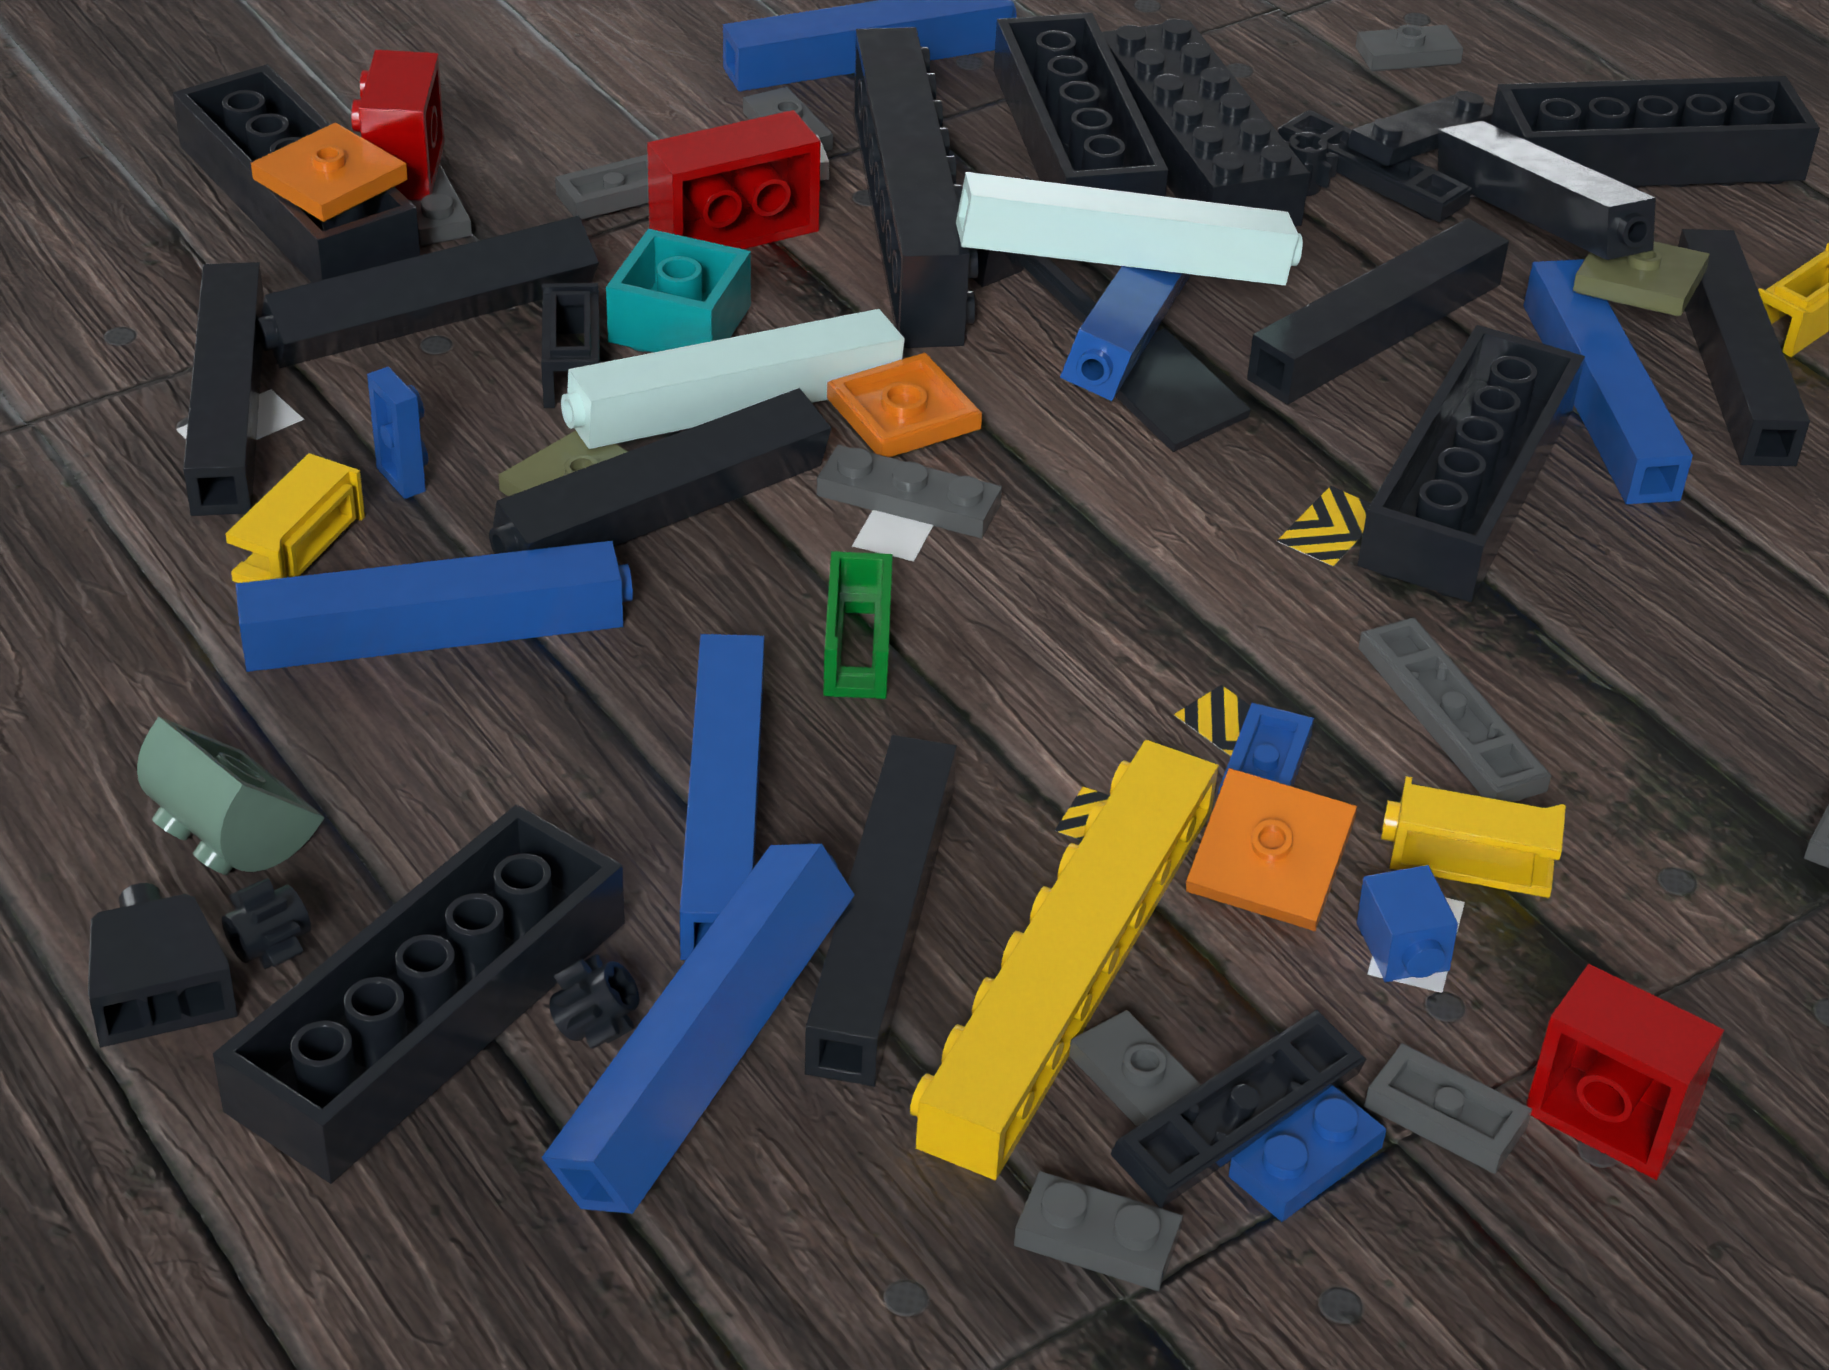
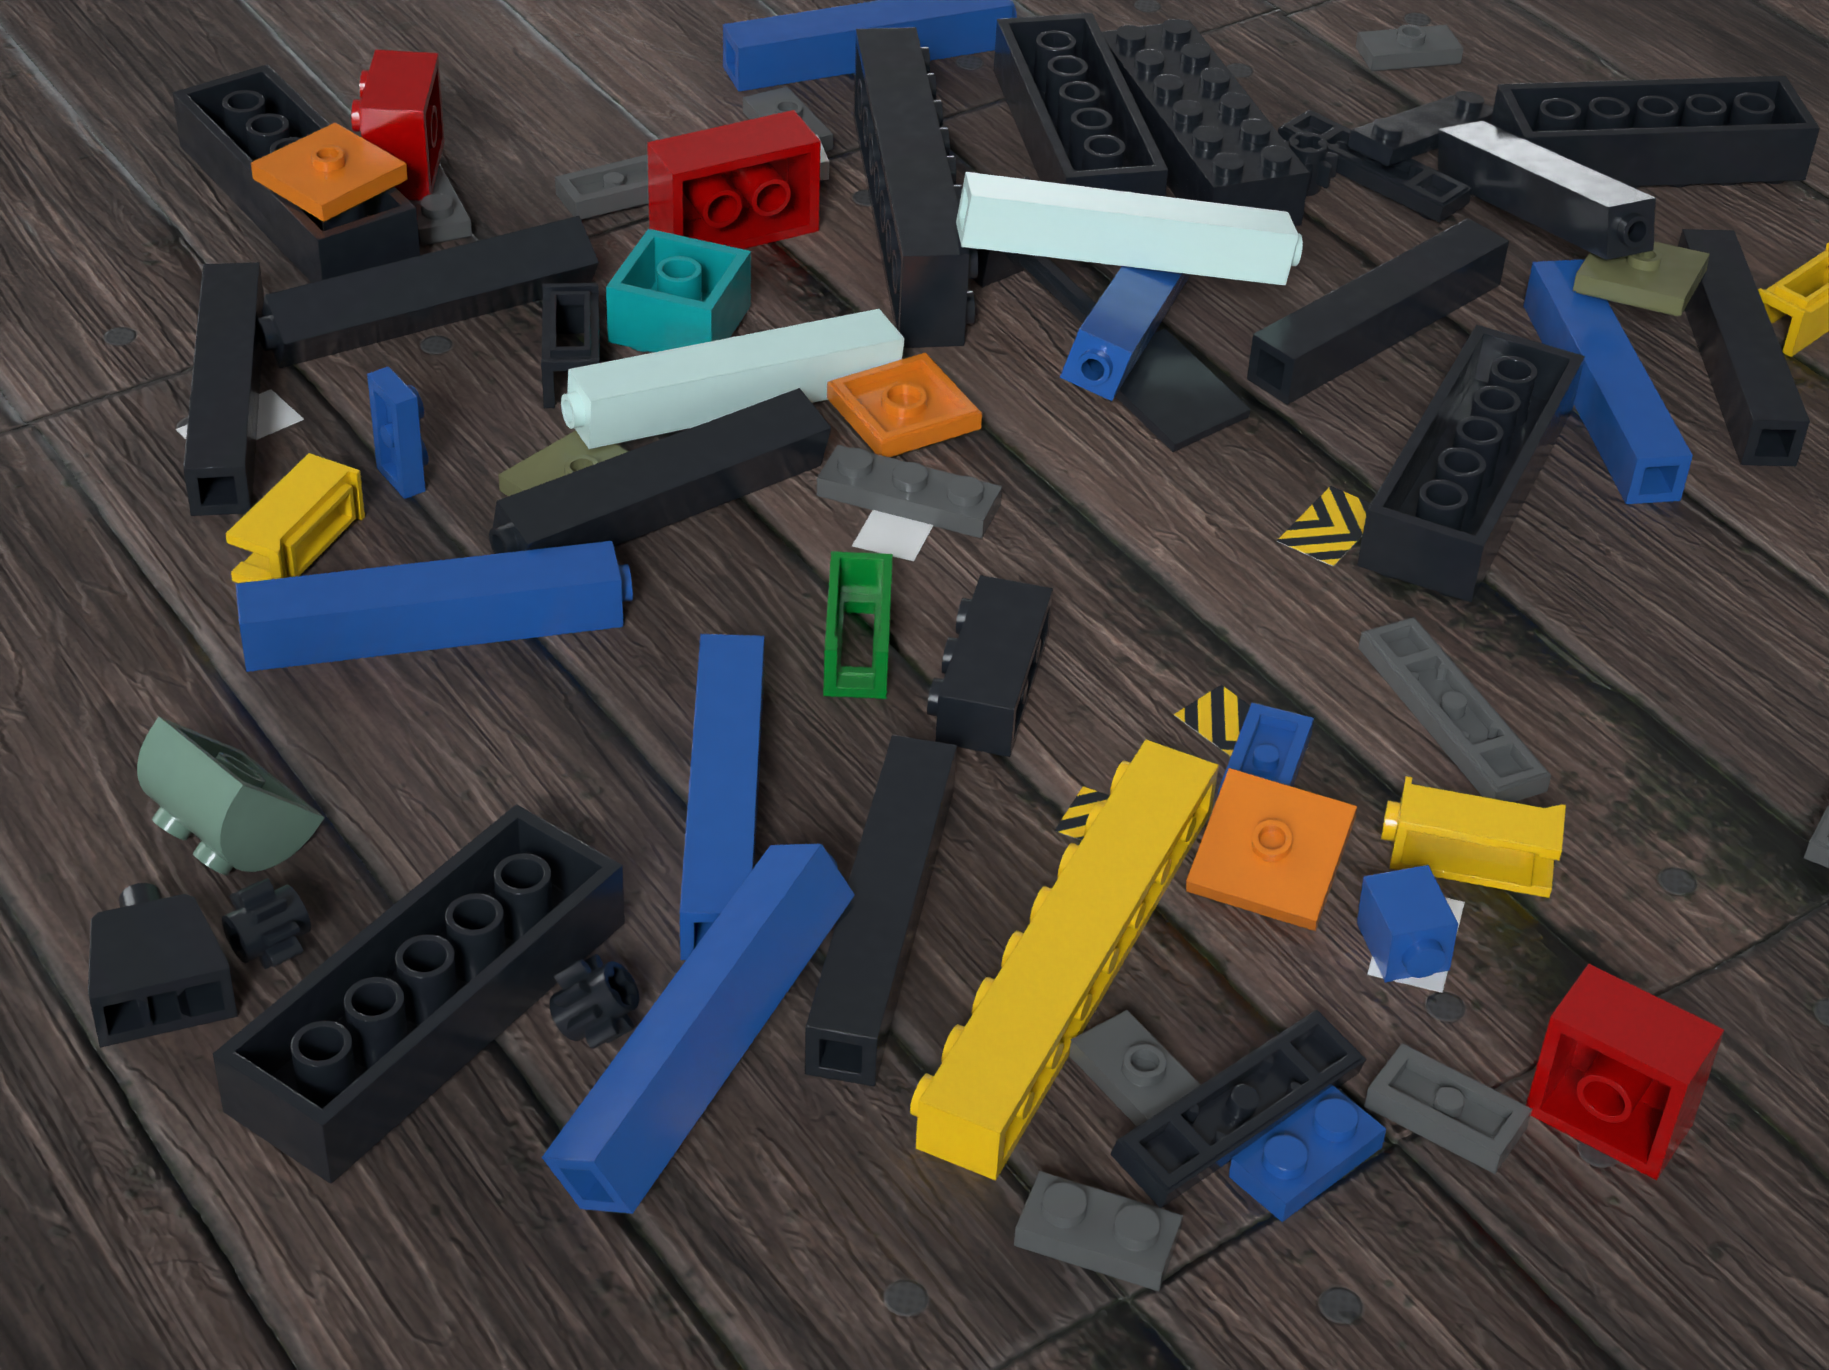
none -> black brick [927,575,1053,757]

